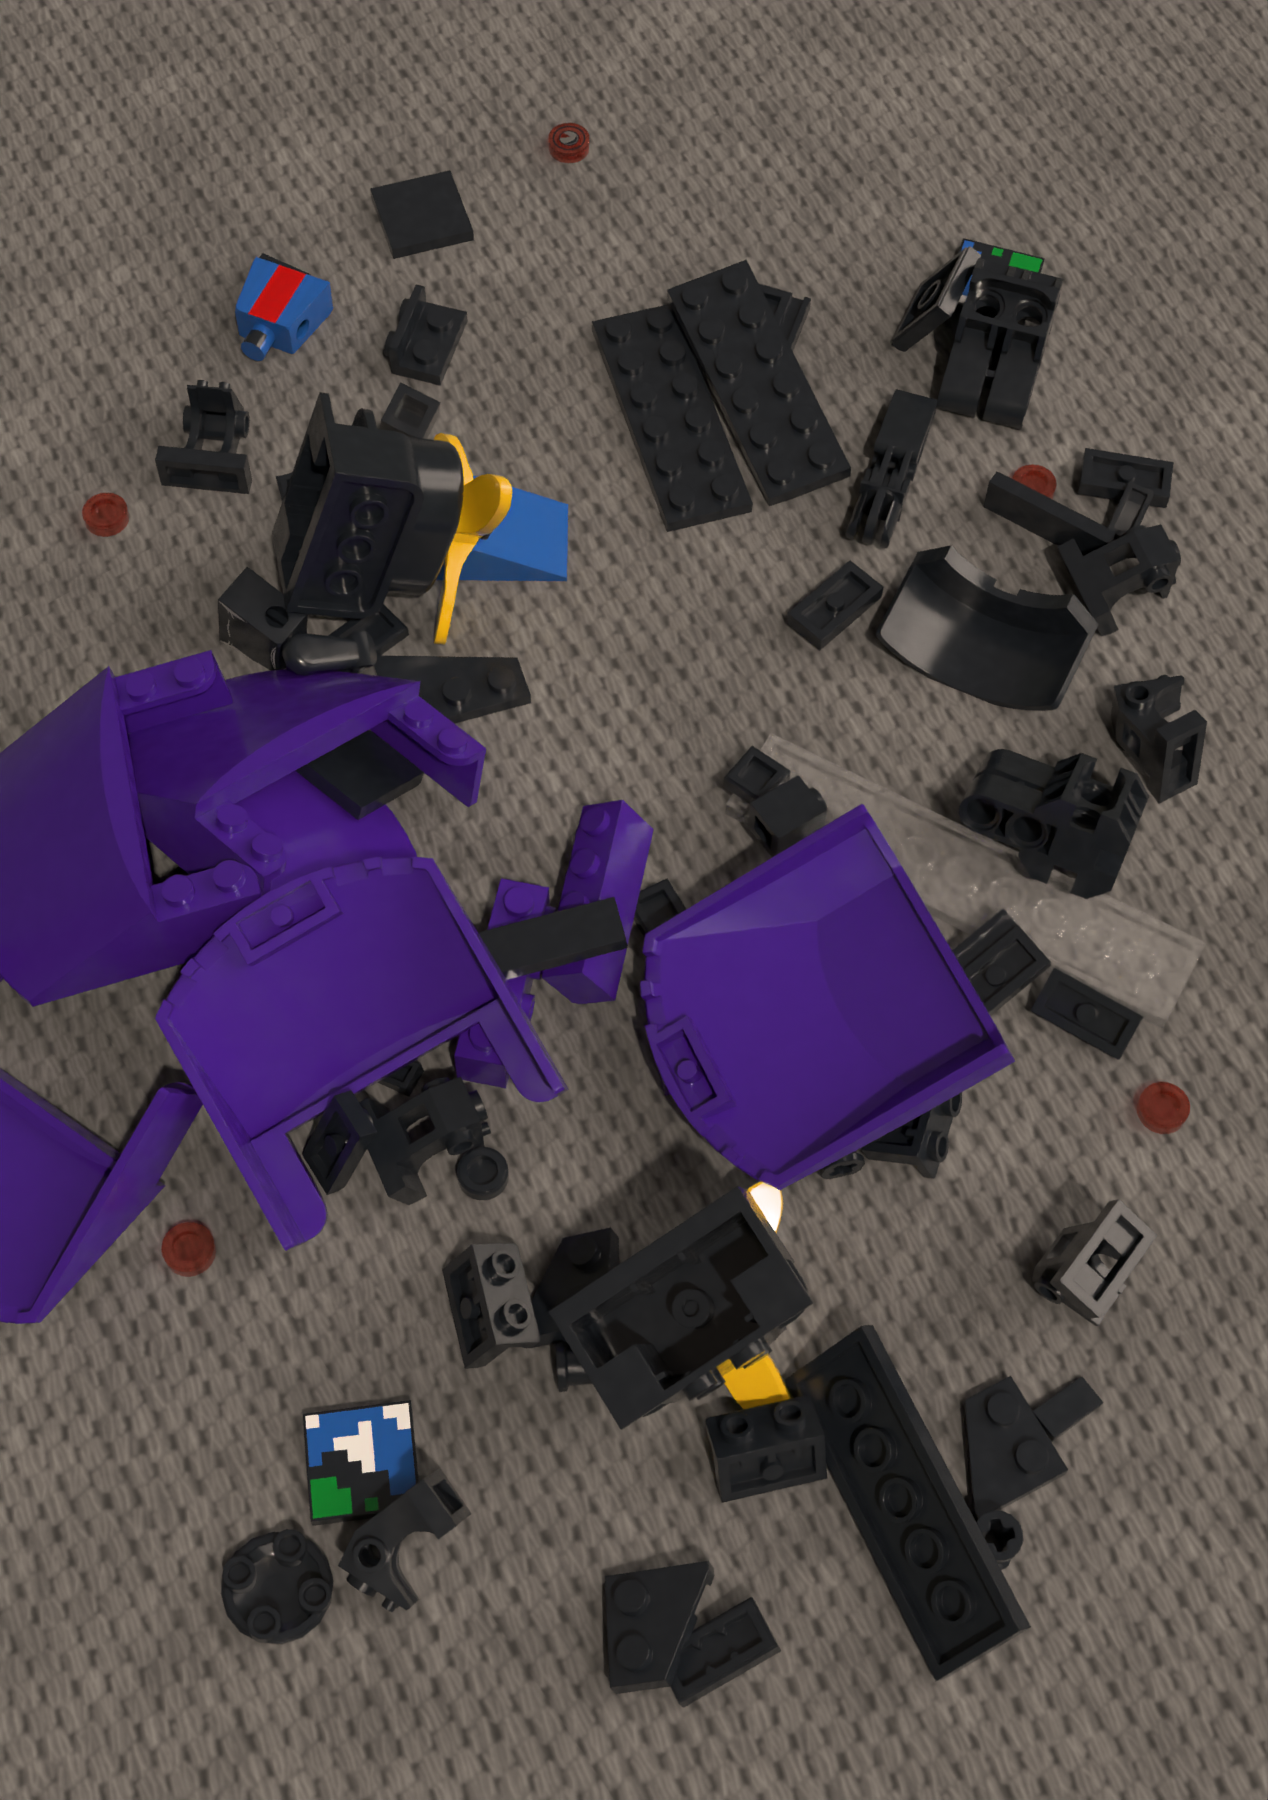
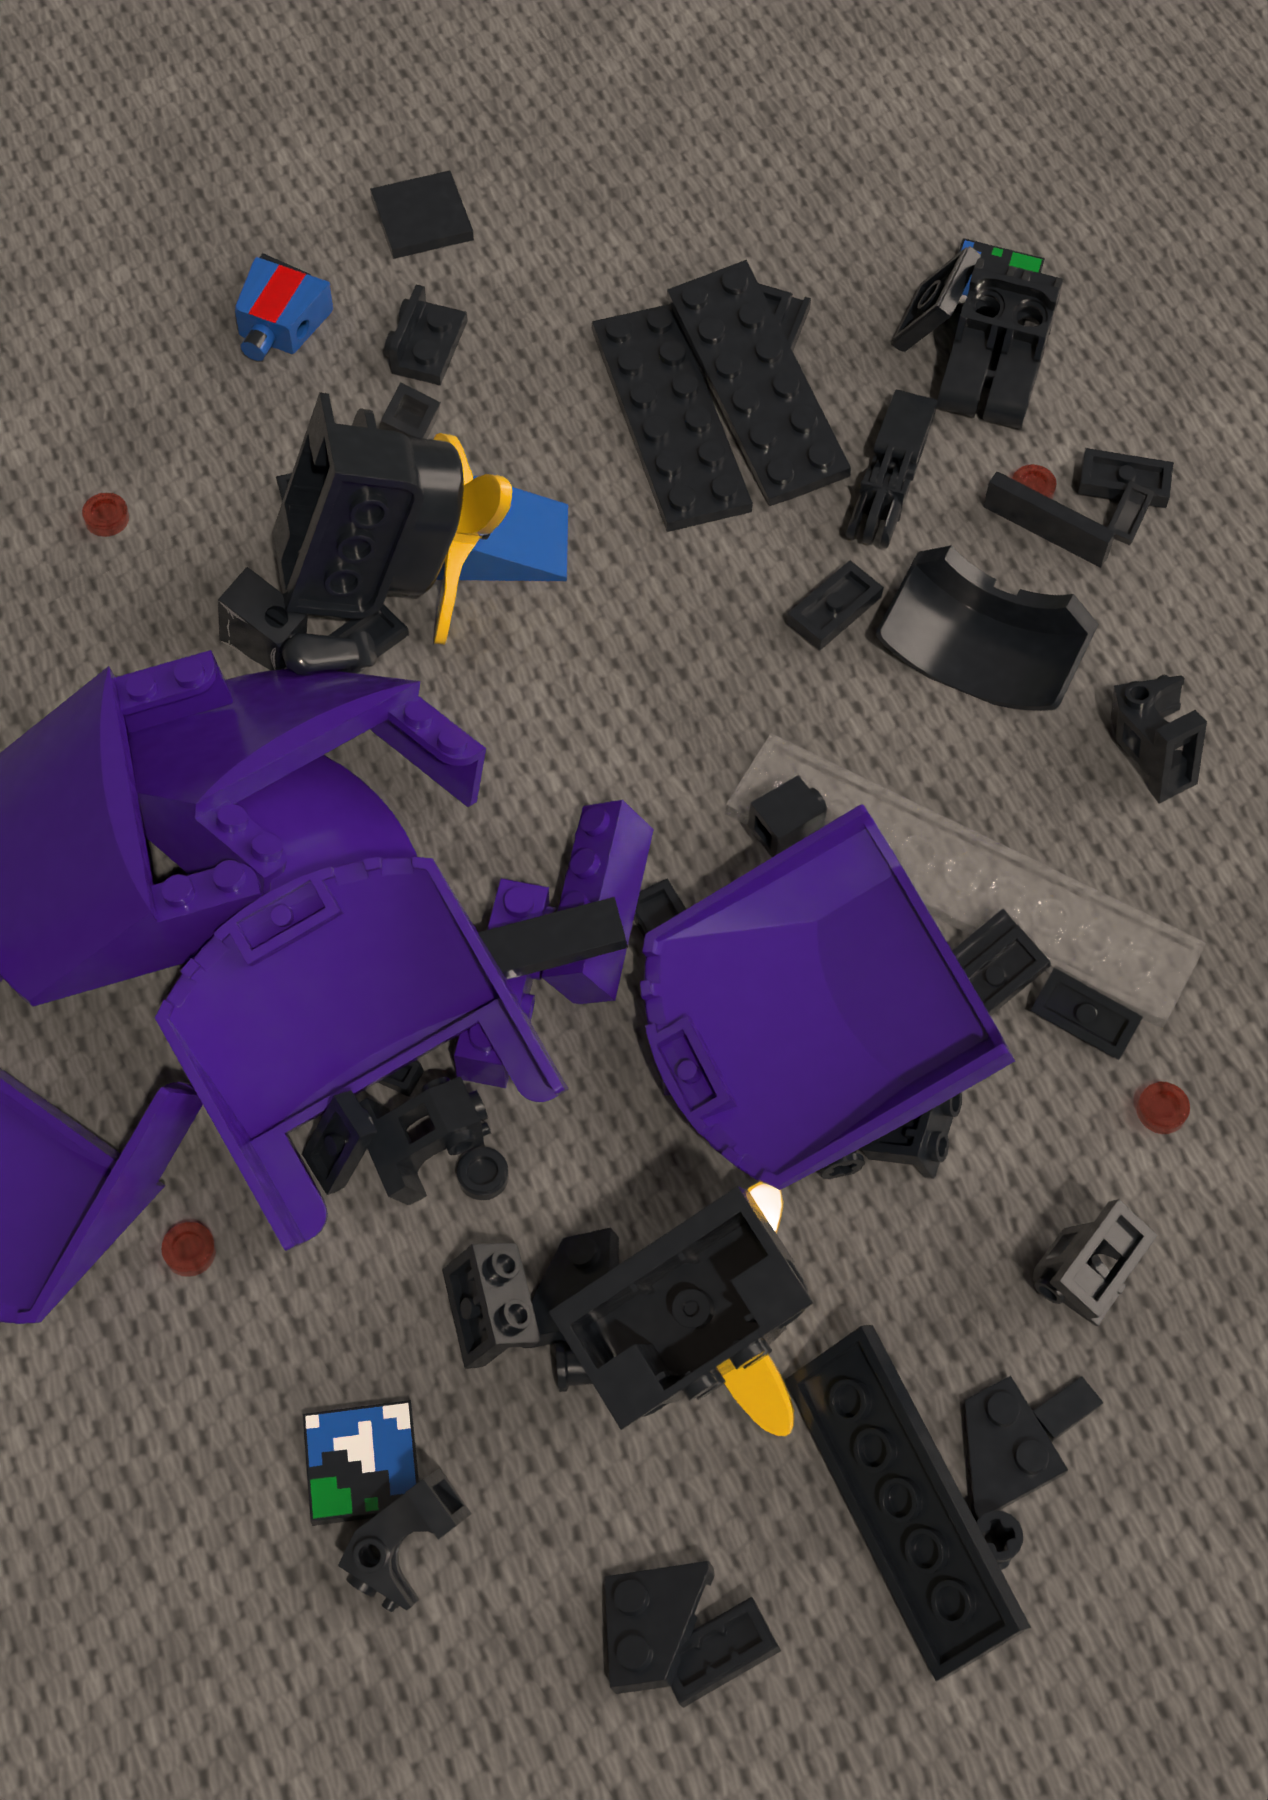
black tile [155,380,252,494] -> none
black dish [221,1529,334,1644] -> none
black tile [295,730,424,820] -> none
black wing [373,655,531,724] -> none
clear red tile [549,123,590,163] -> none
black bracket [705,1396,827,1503] -> none
black tile [723,746,791,804] -> none
black connector [959,749,1149,899] -> none
black tile [1057,524,1181,637] -> none

